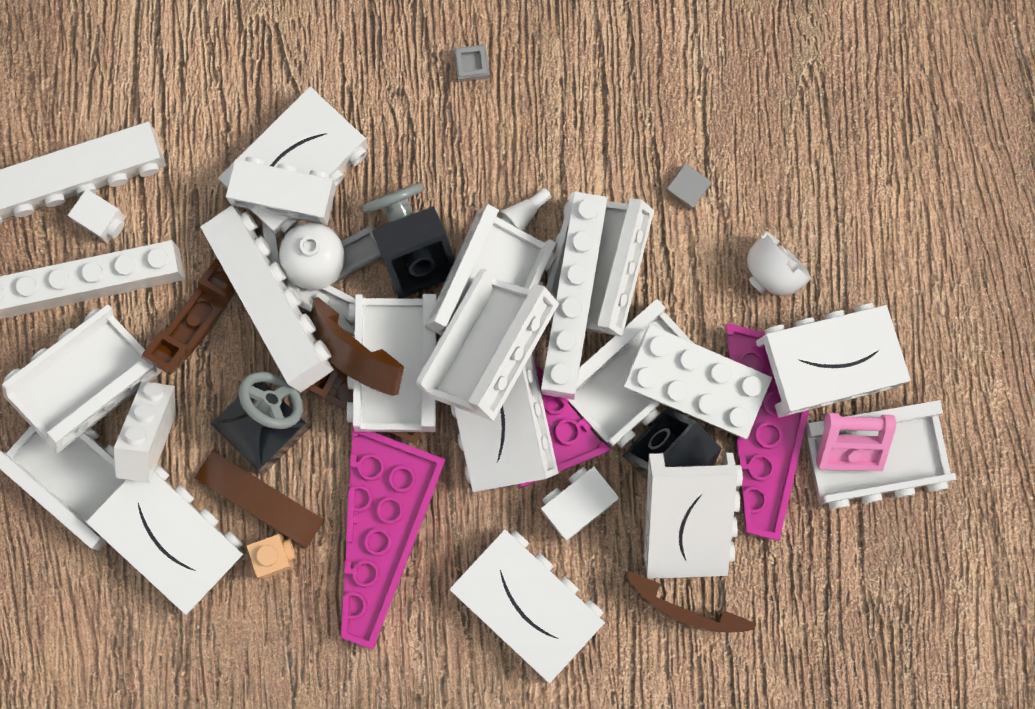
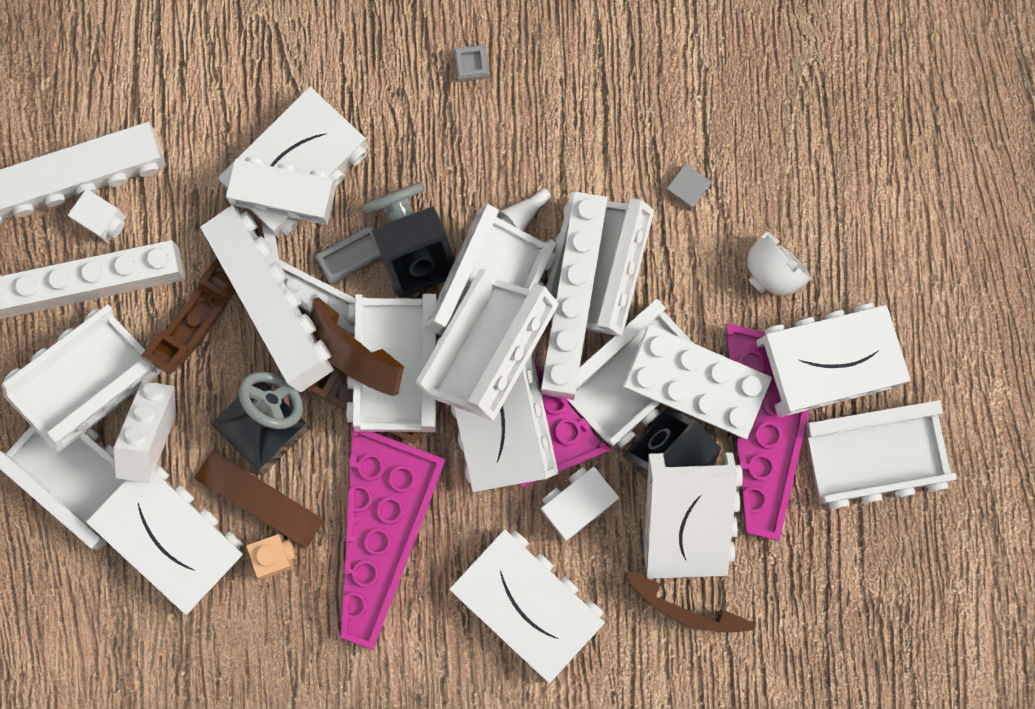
white cylinder [279,222,345,291] -> none
bright pink plate [816,413,896,471] -> none

